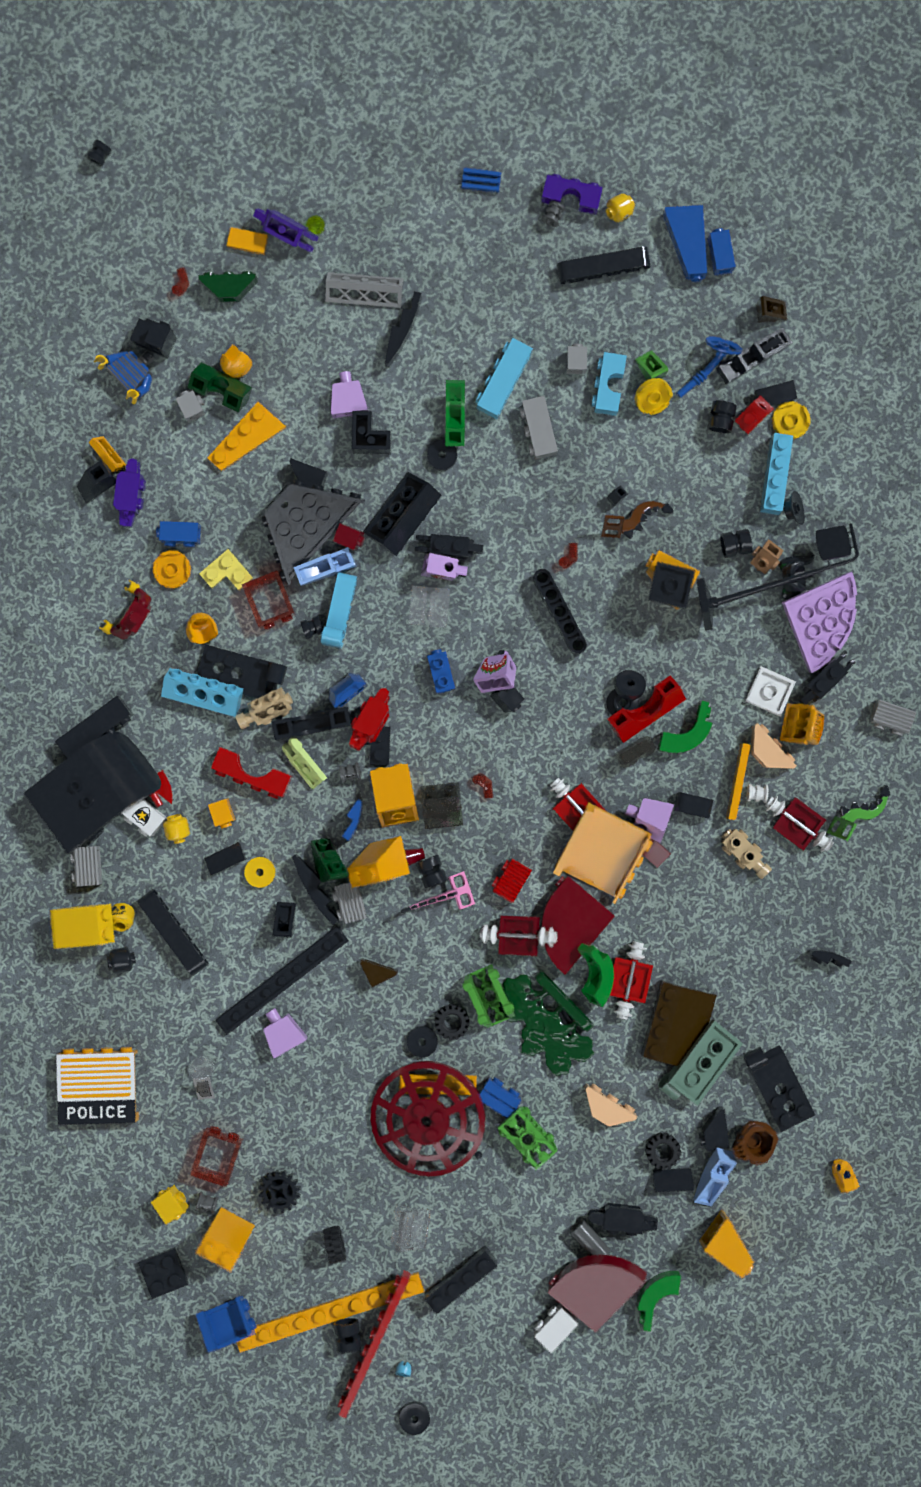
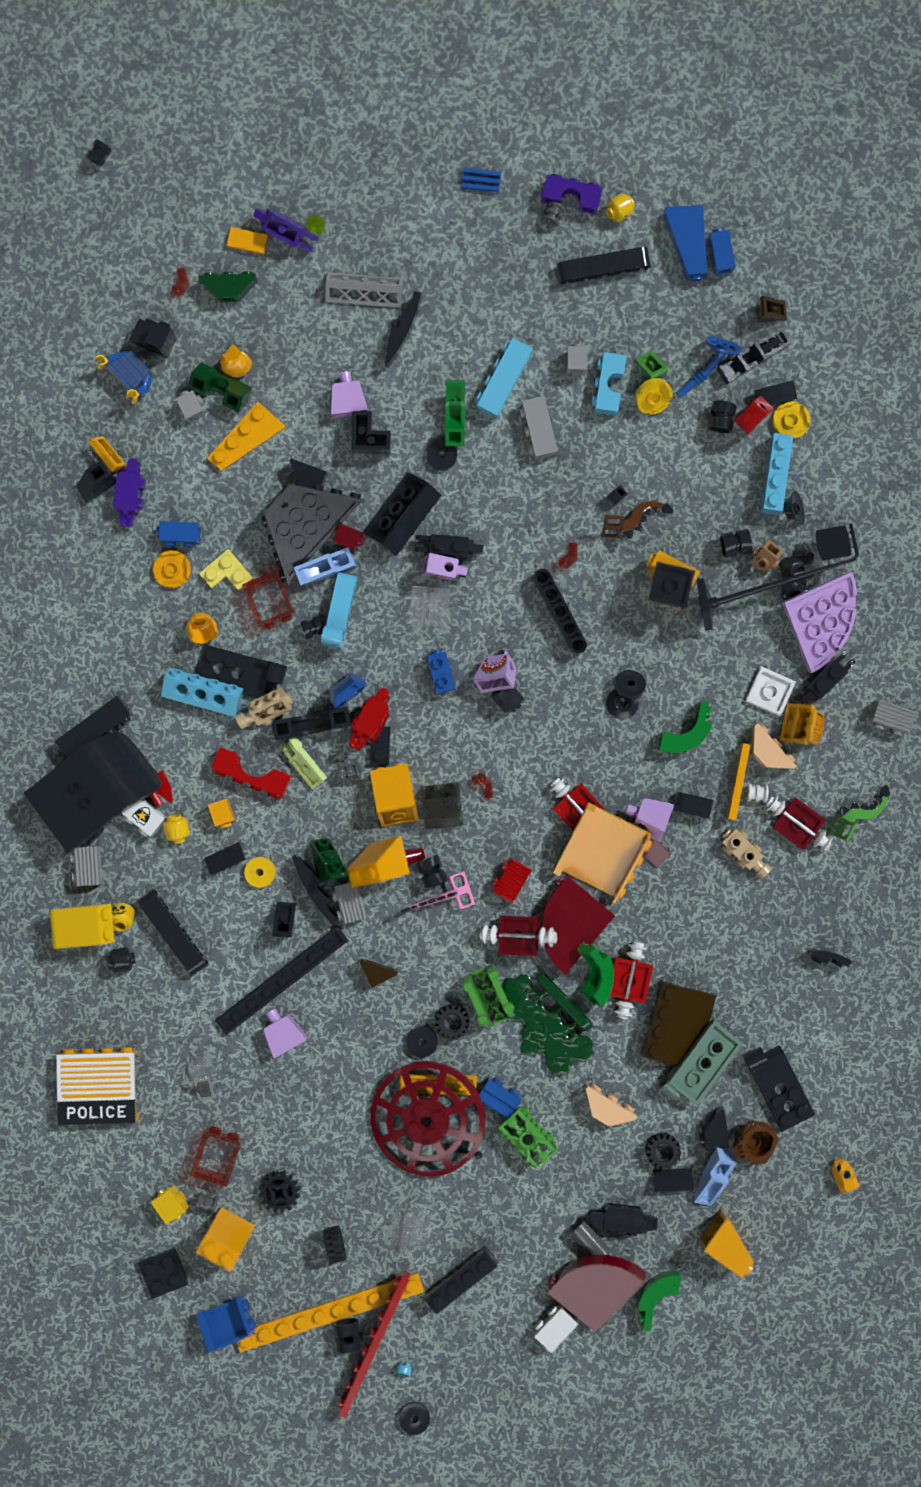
dark red torso [99,580,152,640] -> none
blue slope [342,800,363,841] -> none
red arch [607,675,686,743] -> none
clear smoke brick [614,736,656,768] -> none

